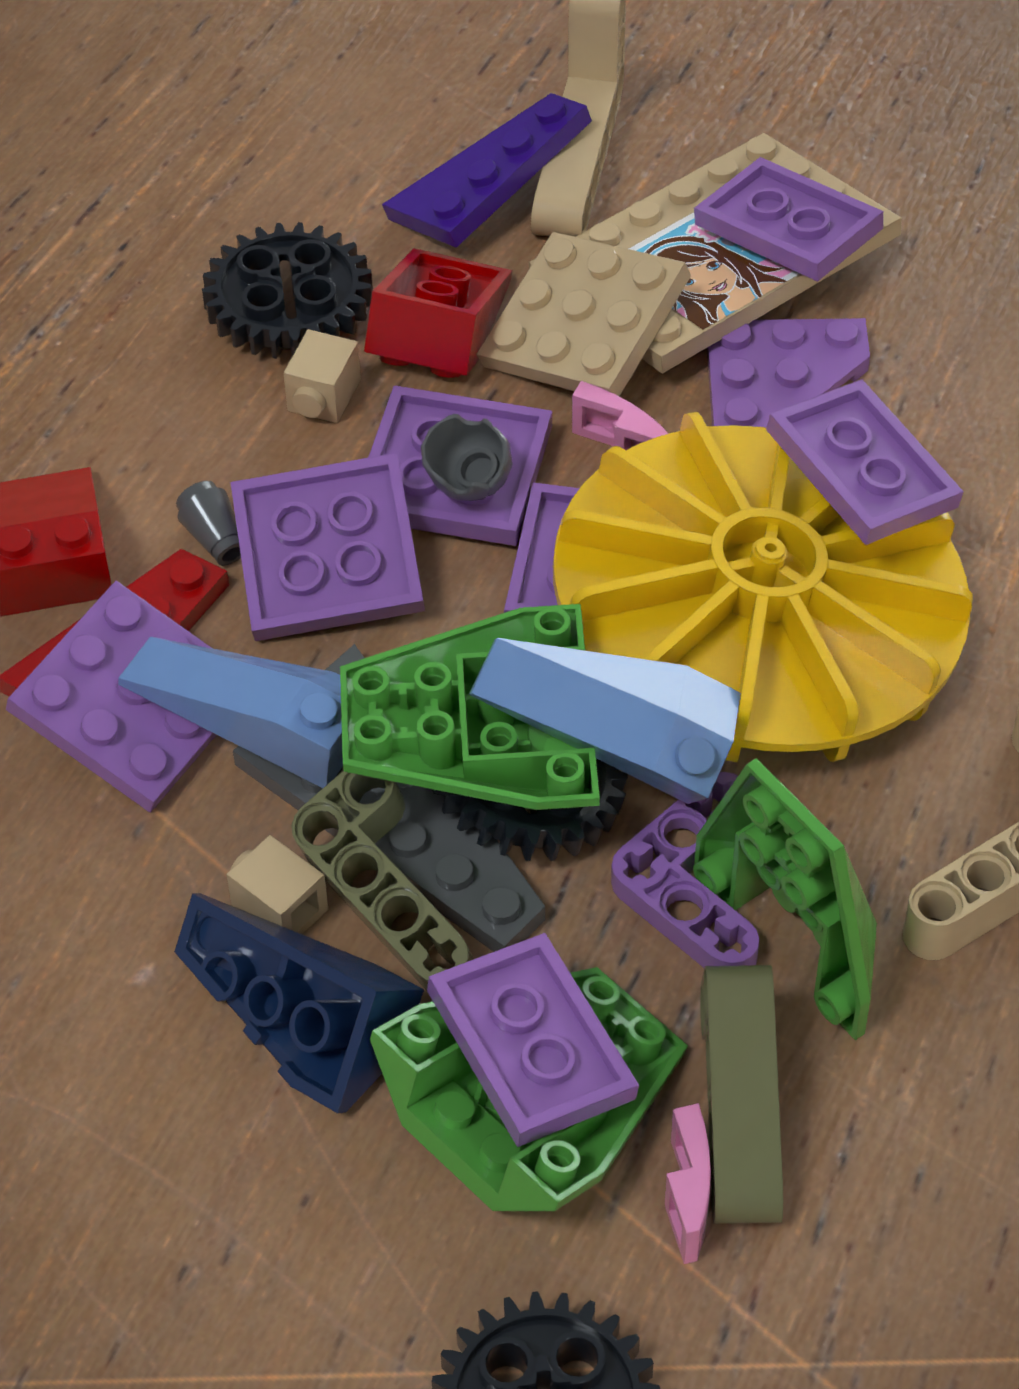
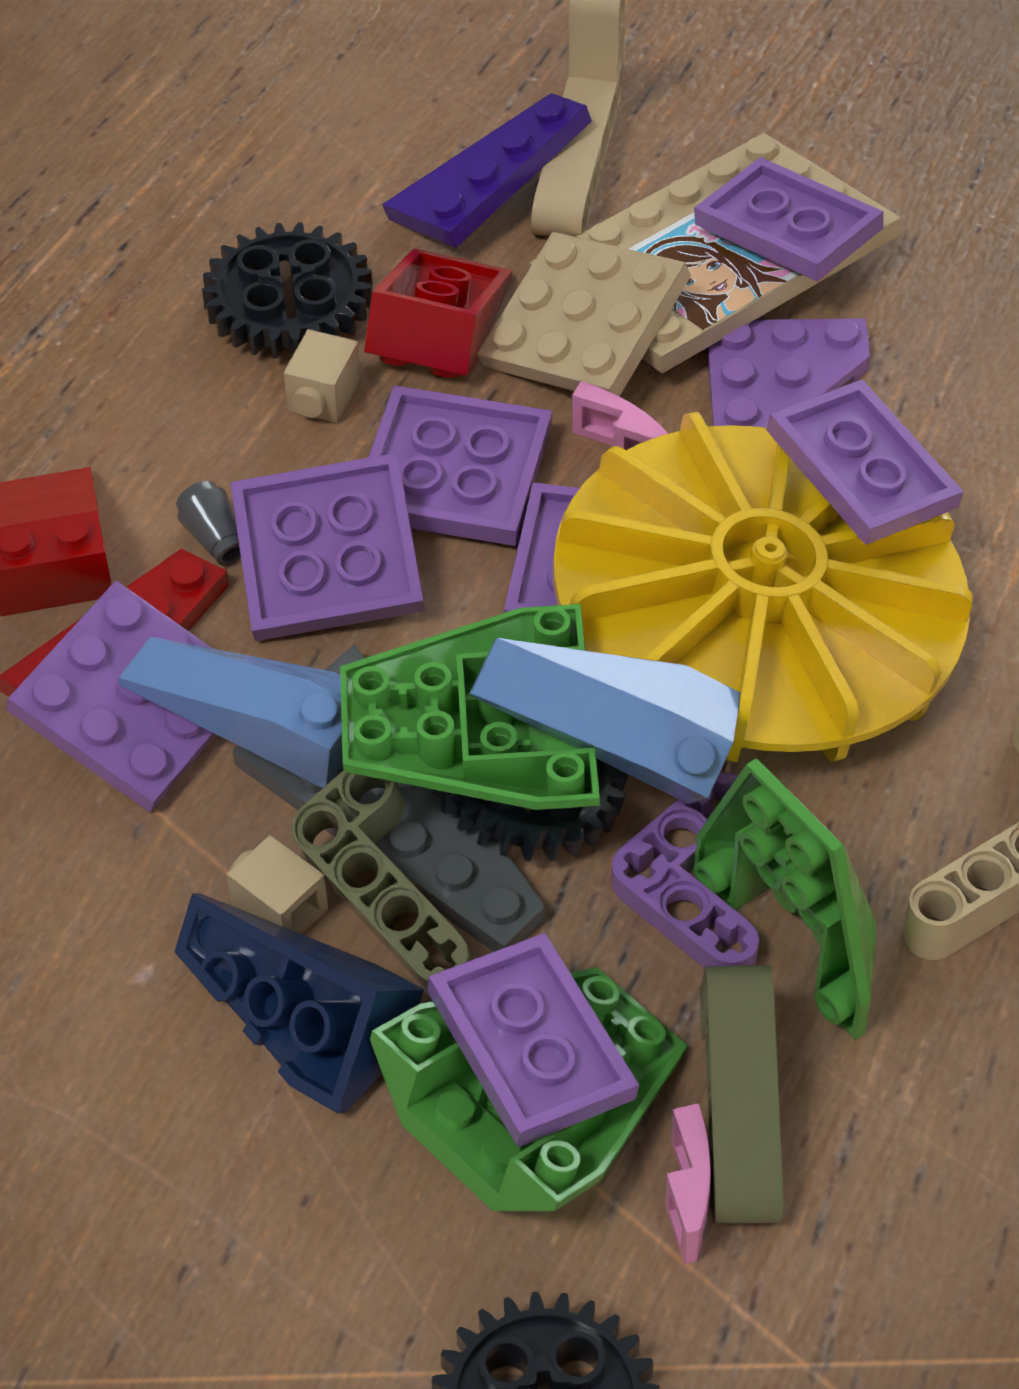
dark grey hair [421,414,513,501] -> none

